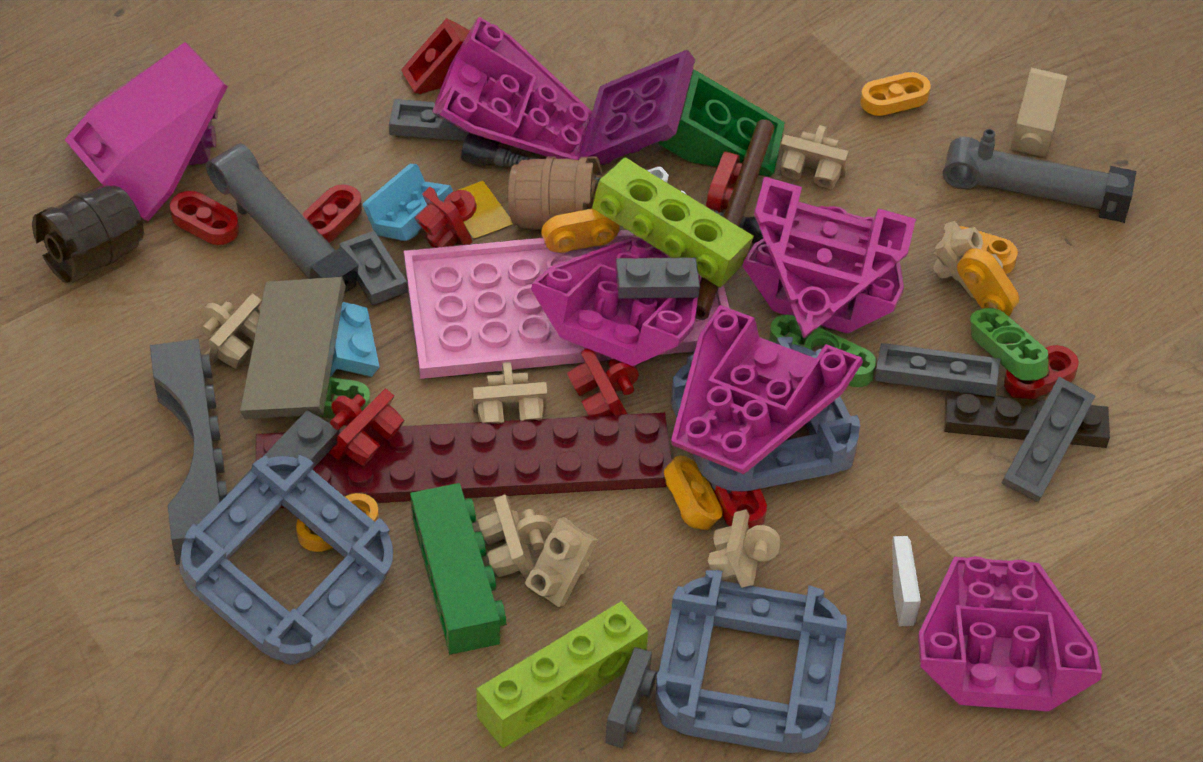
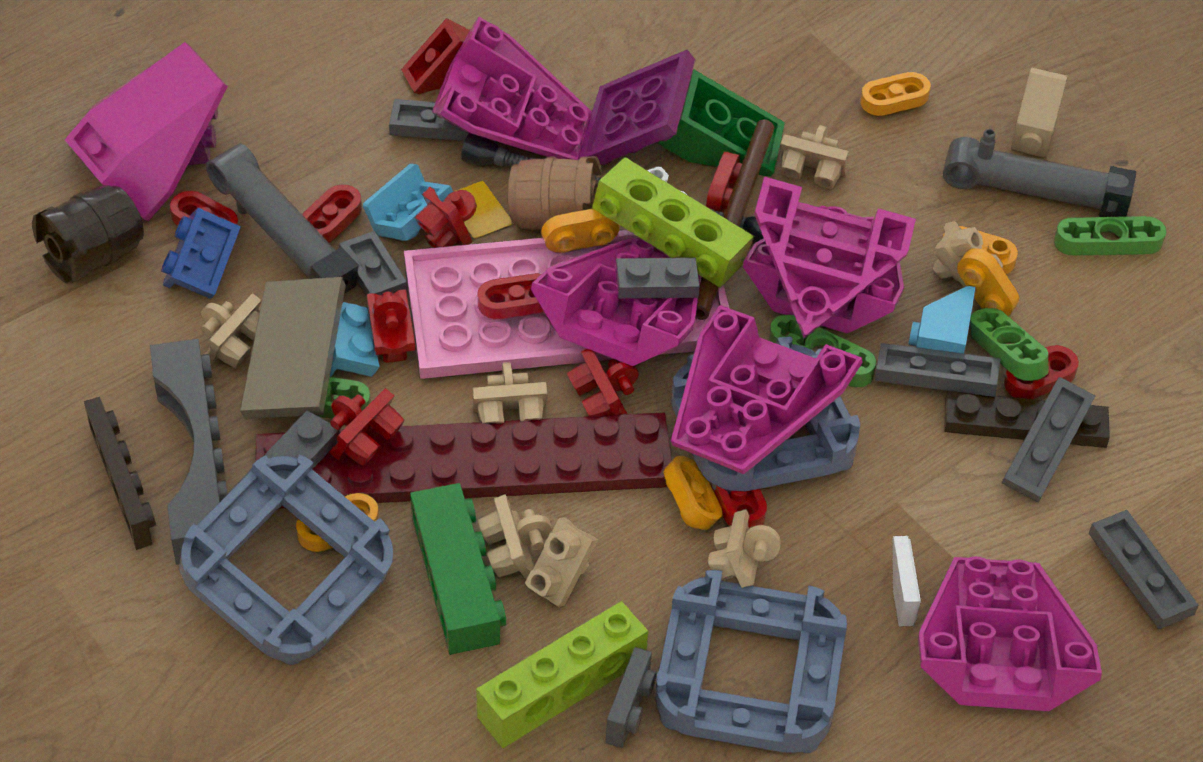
none -> dark brown plate [84,396,156,550]
none -> blue bracket [161,208,241,299]
none -> red hips [367,289,415,363]
none -> red plate [477,273,544,319]
none -> medium azure slope [908,286,976,354]
none -> bright green beam [1054,216,1166,256]
none -> dark grey plate [1089,510,1199,629]

